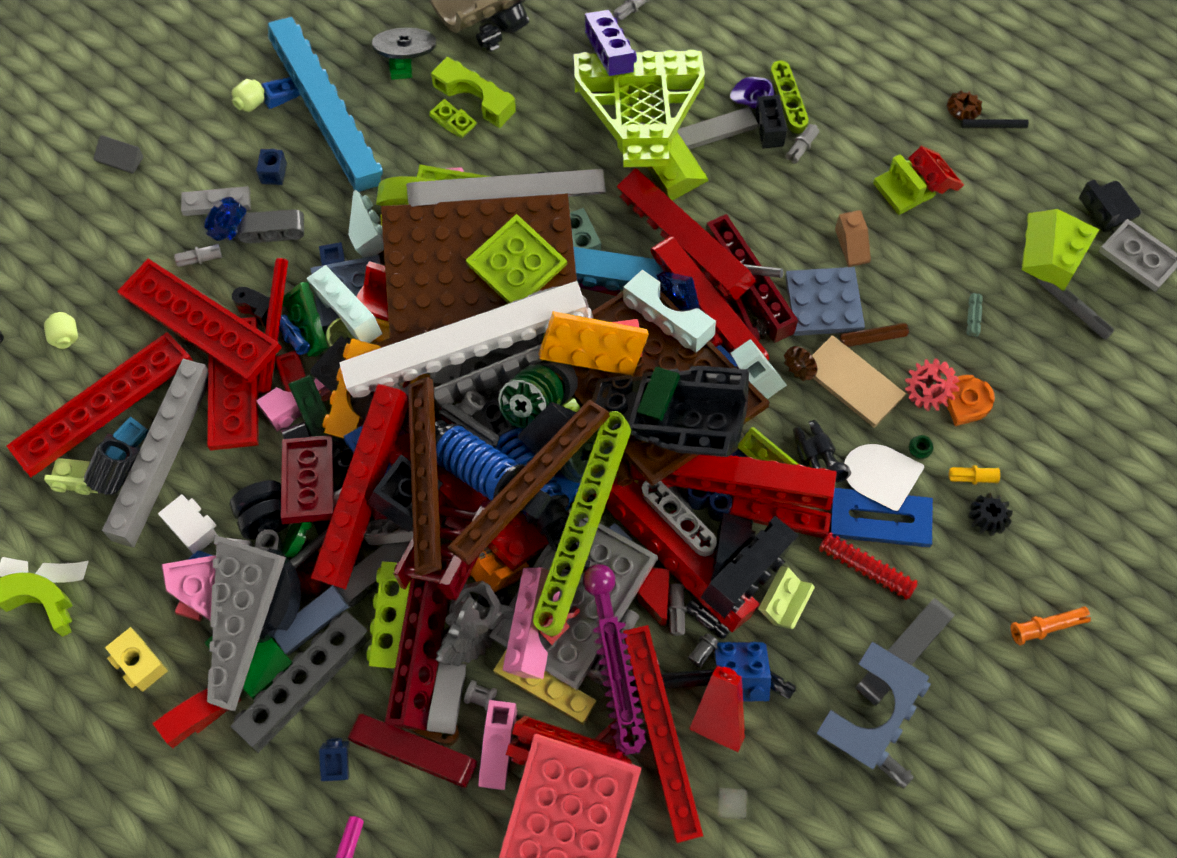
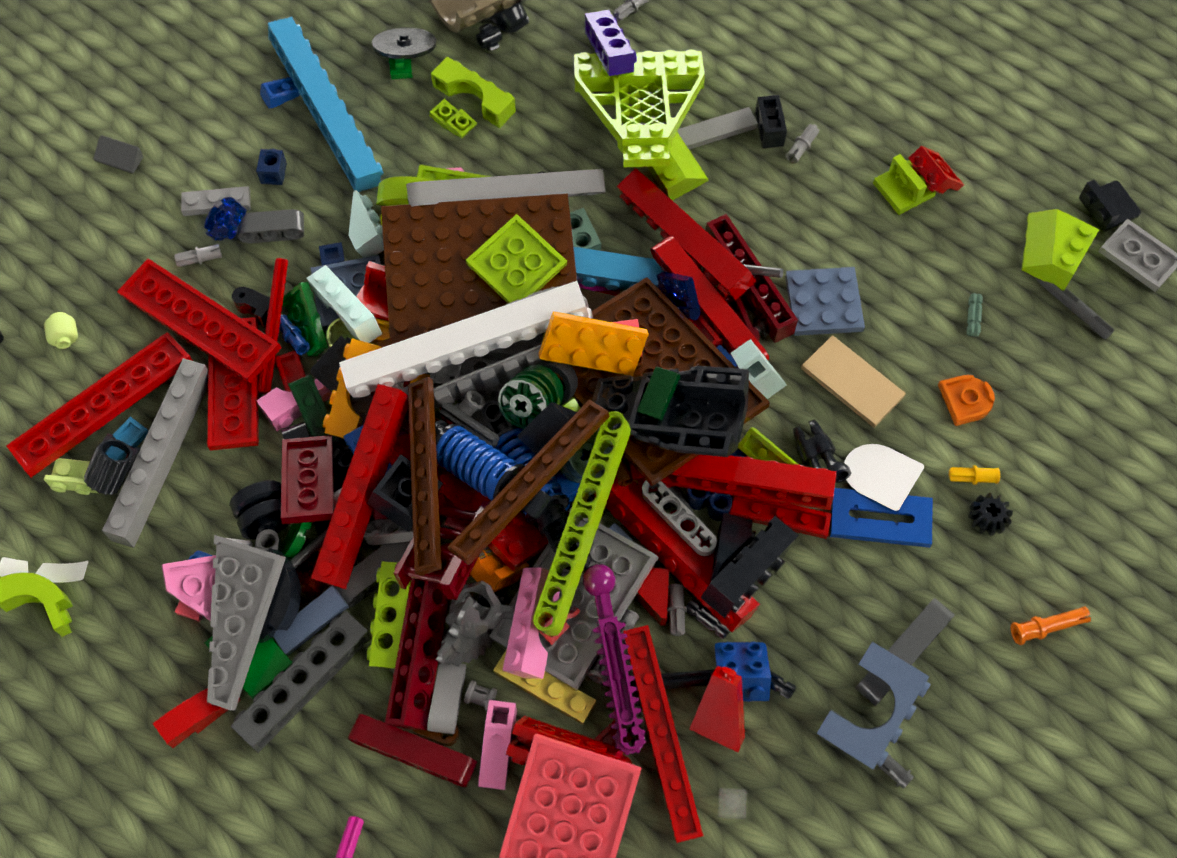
light yellow brick [105,627,168,692] -> none
white brick [158,494,218,554] -> none
yellowish green head [232,79,264,112] -> none
dark blue bracket [319,738,350,781] -> none
light aqua arch [623,270,716,353] -> none
dark grey pin [688,633,718,668] -> none
dark purple cap [730,77,774,109] -> none
yellowish green bracket [758,566,815,629] -> none
lime beam [770,61,809,134] -> none
reddish brown gear [784,346,818,381] -> none
red piece [819,532,918,601] -> none
medium nougat slope [835,210,871,267] -> none
reddish brown axle [840,323,909,347] -> none
coral gear [905,359,959,411] -> none
dark green plate [908,435,934,459] -> none
reddish brown gear [947,90,982,120] -> none
black bar [961,119,1029,128] -> none

